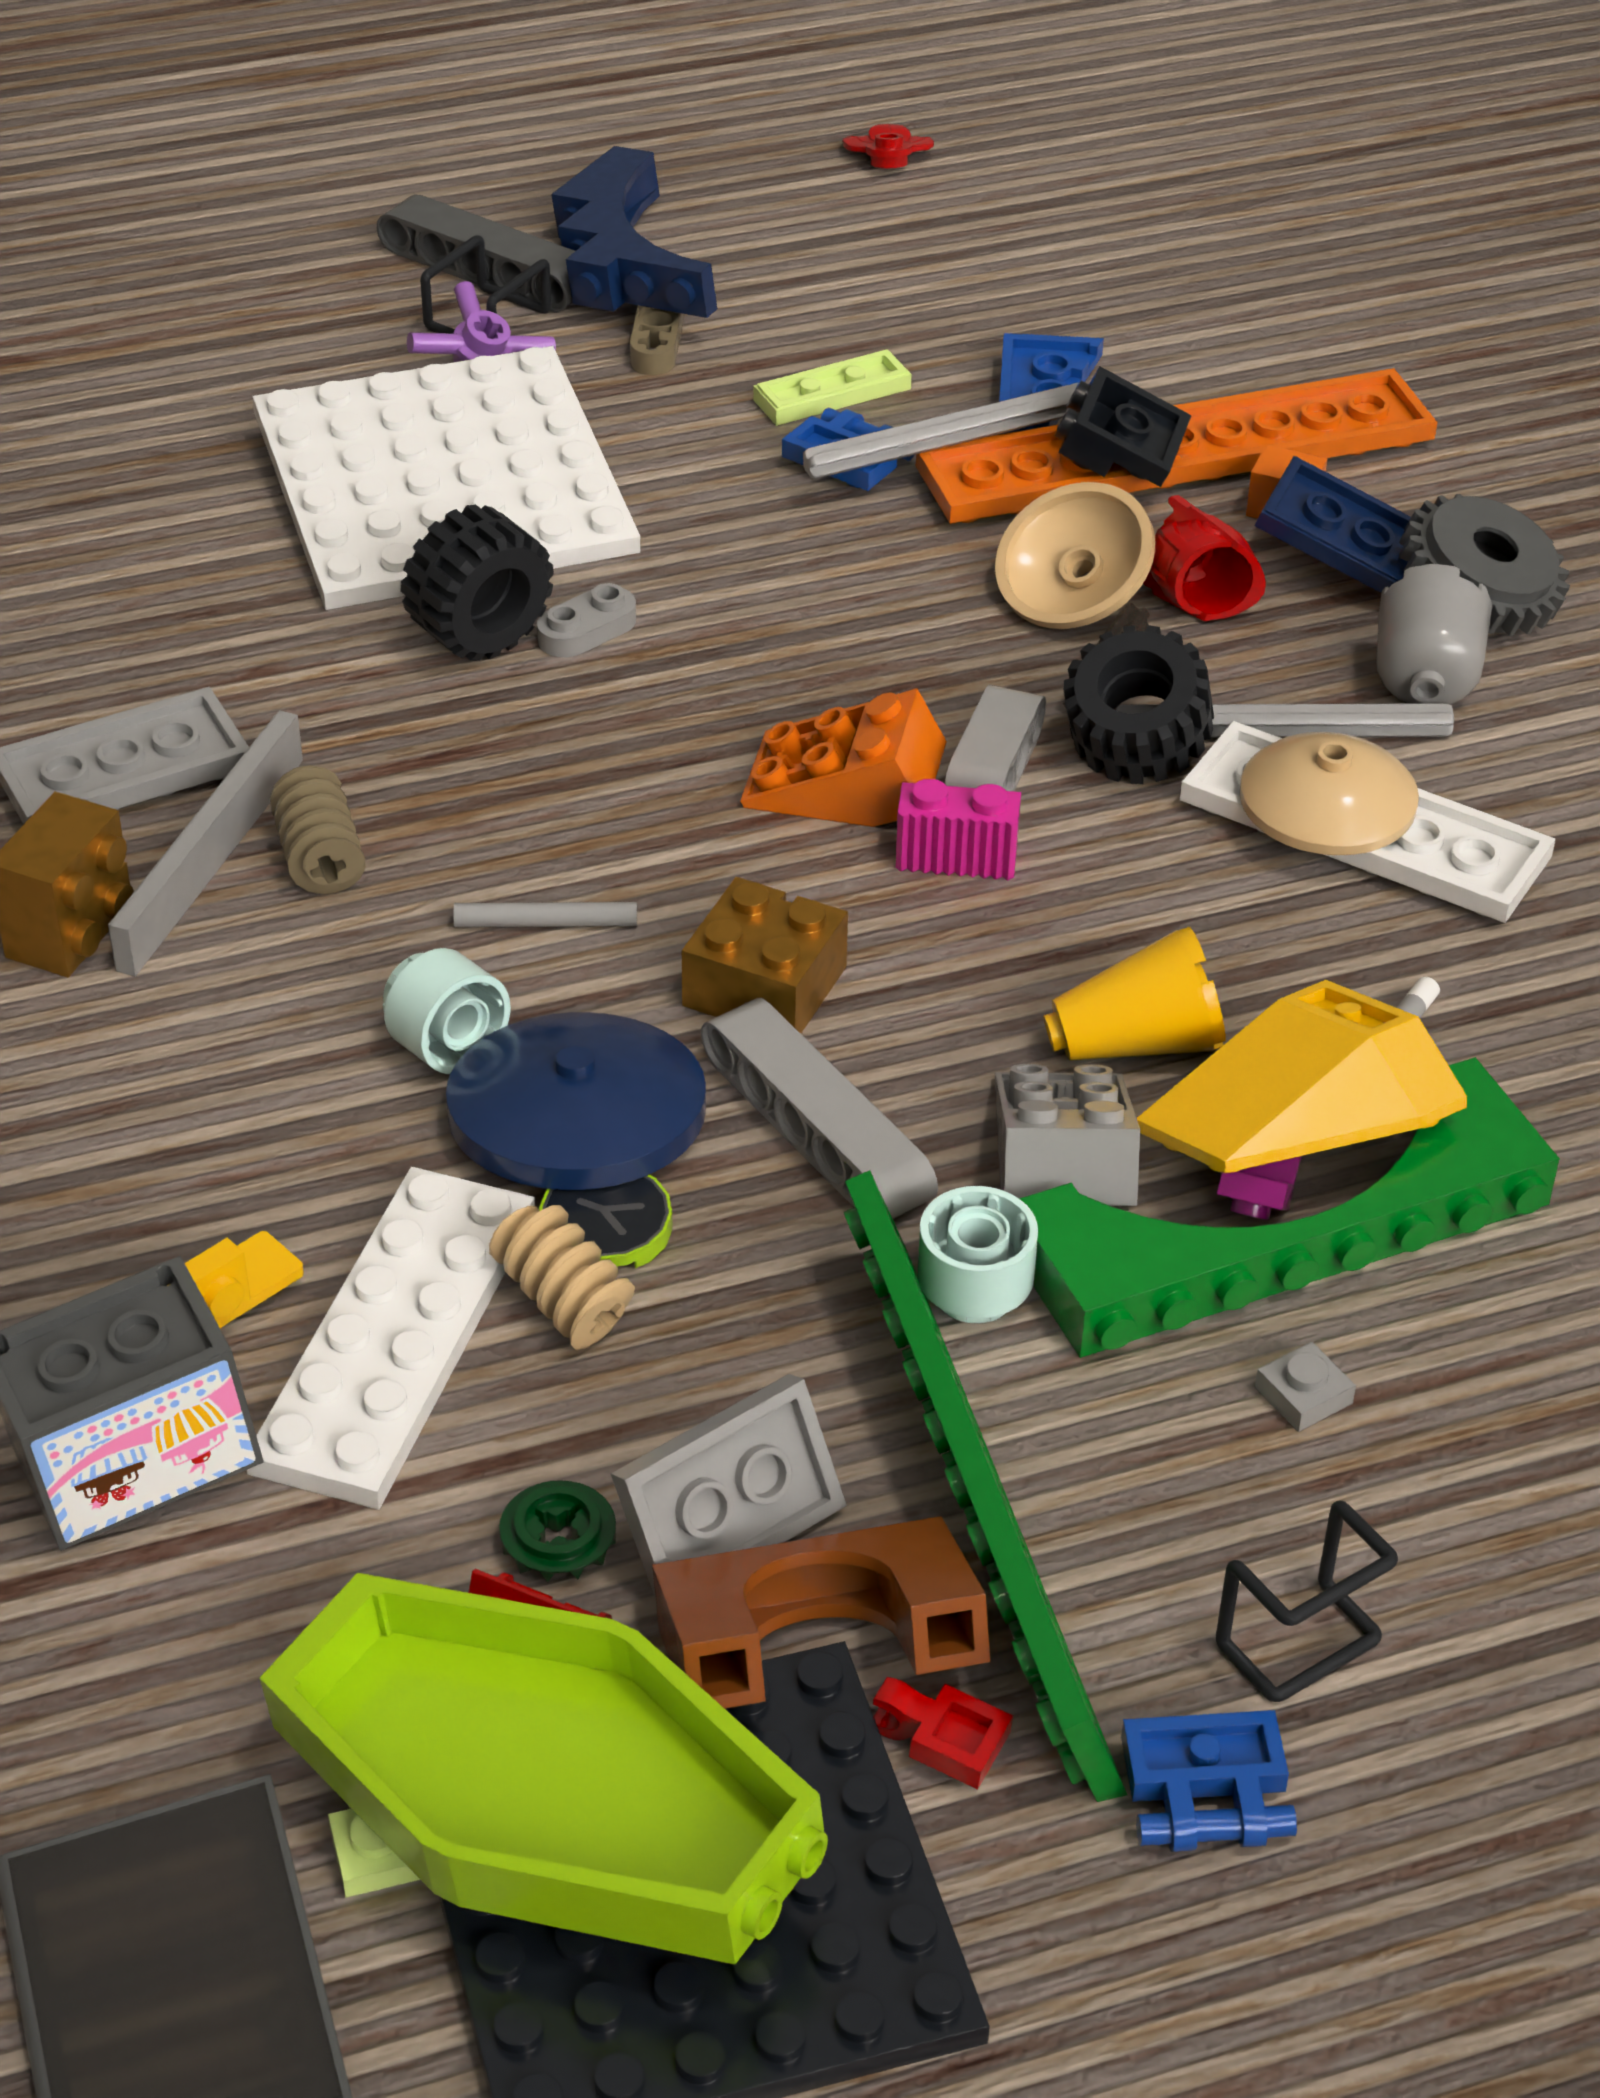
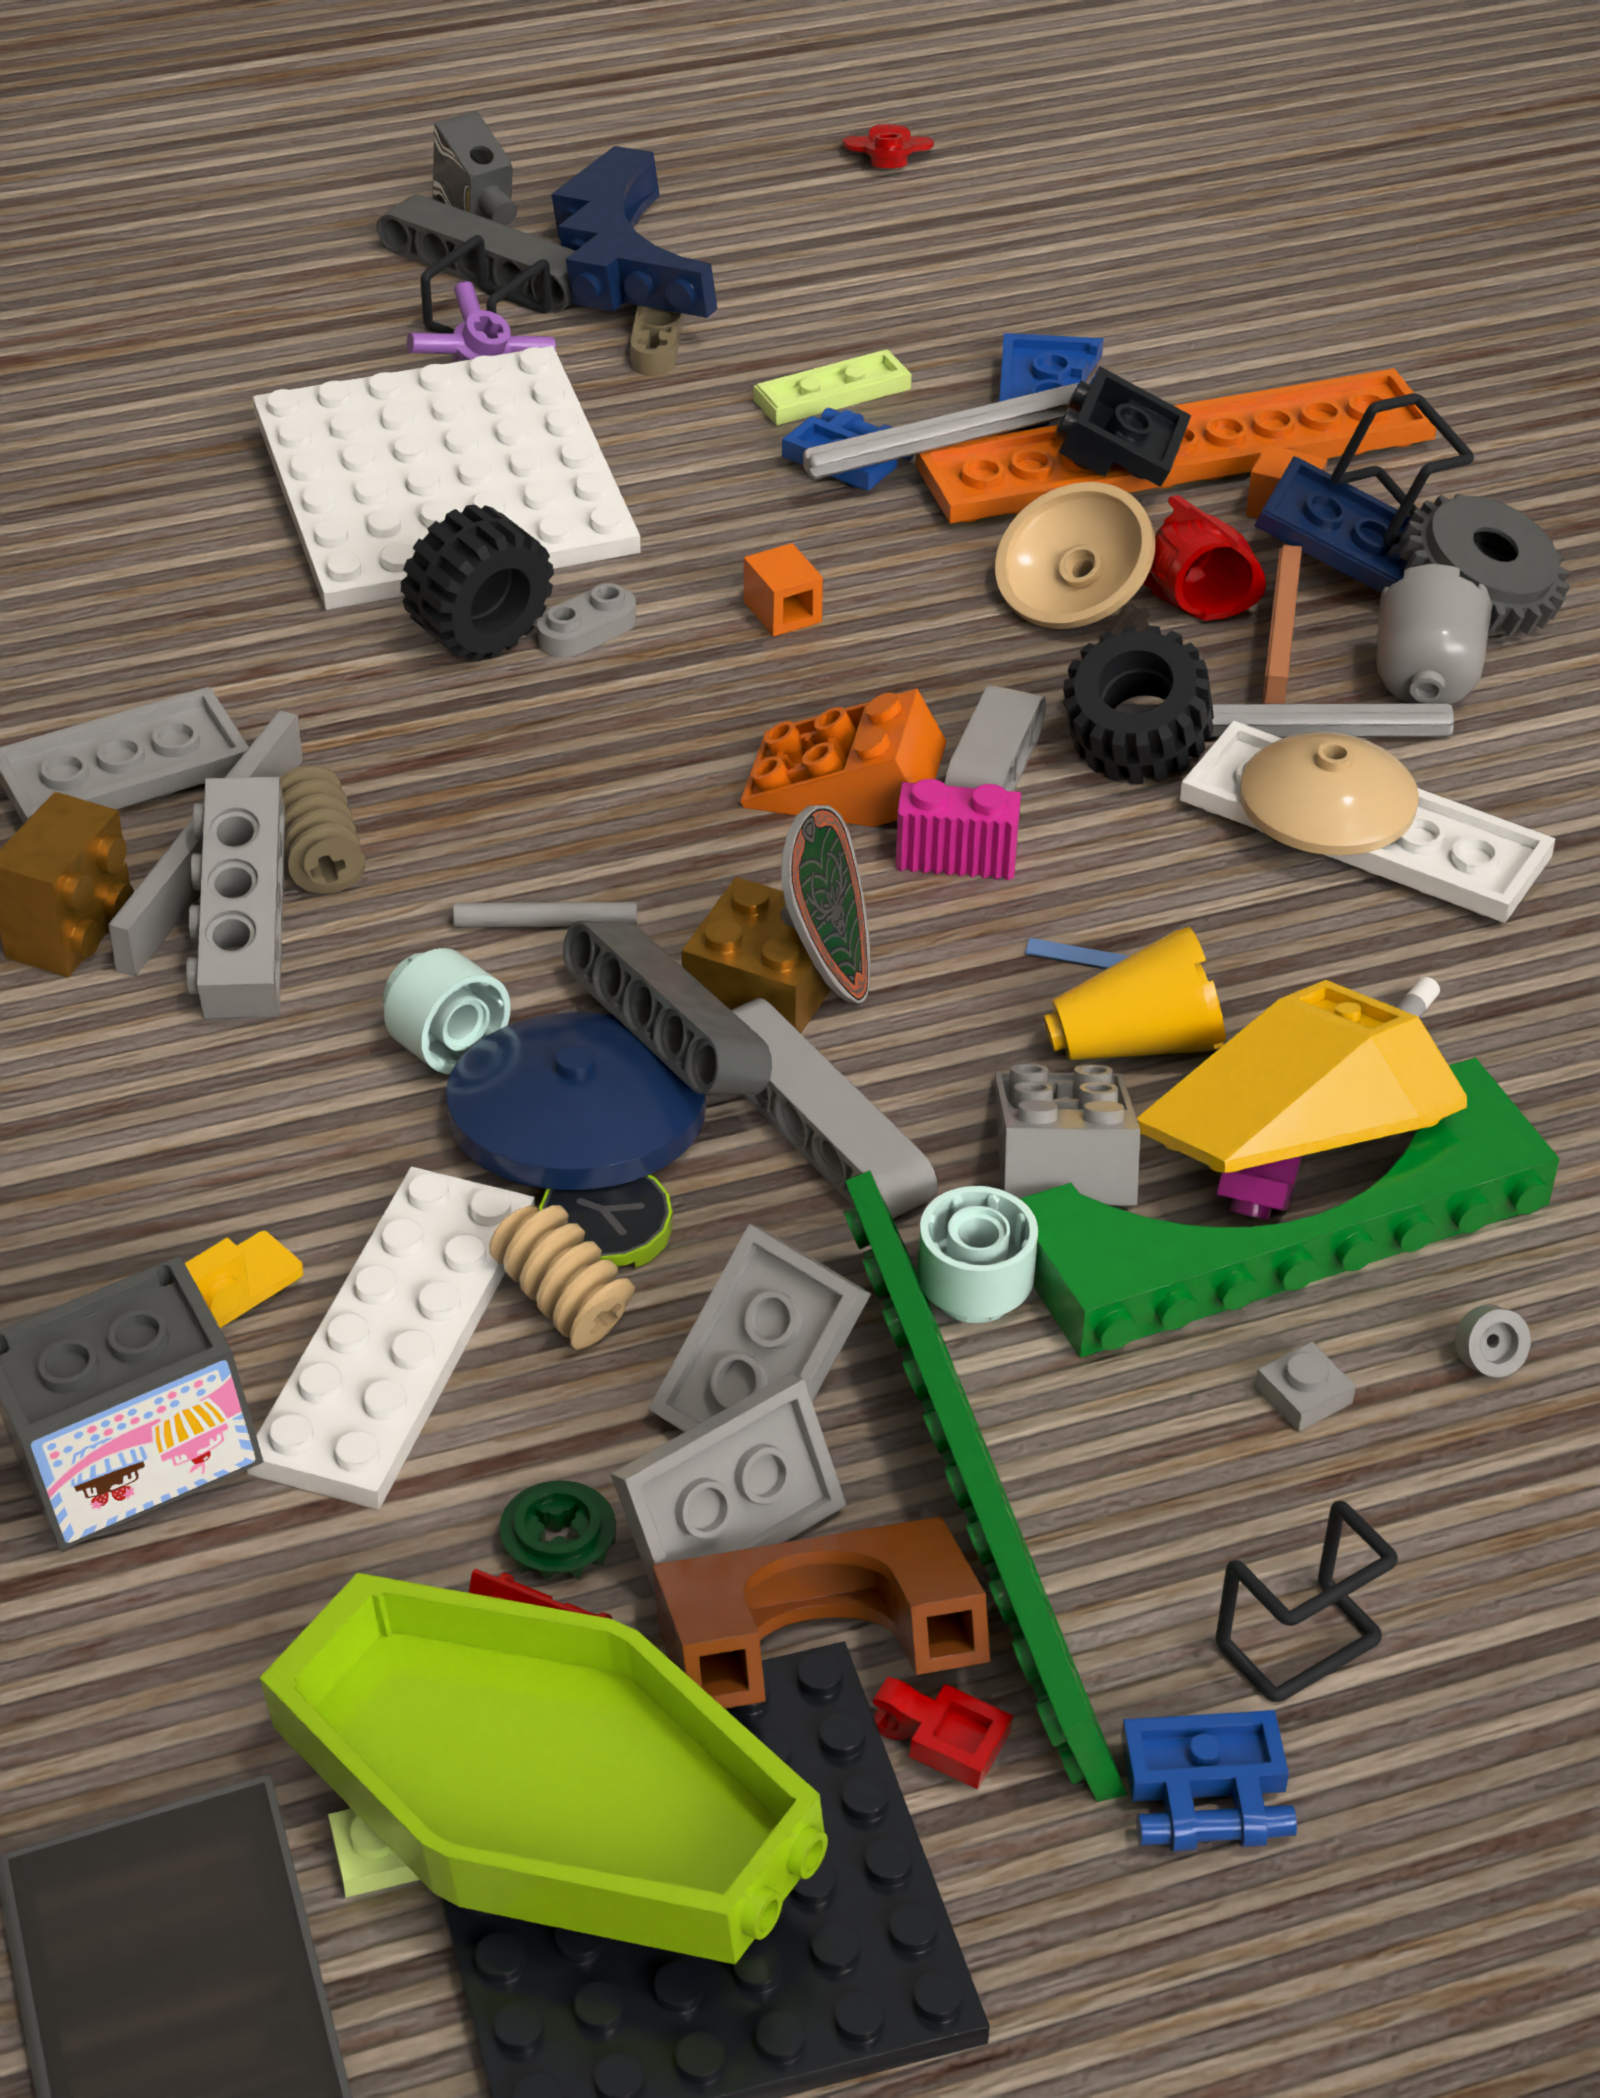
none -> light grey brick [187,776,285,1019]
none -> dark grey torso [433,111,517,225]
none -> dark grey beam [563,922,772,1095]
none -> light grey plate [648,1224,871,1432]
none -> orange brick [743,543,823,637]
none -> shield [780,805,870,1003]
none -> medium blue piece [1025,938,1129,969]
none -> nougat tile [1261,545,1302,704]
none -> black piece [1331,393,1474,546]
none -> light grey tile [1455,1304,1531,1378]

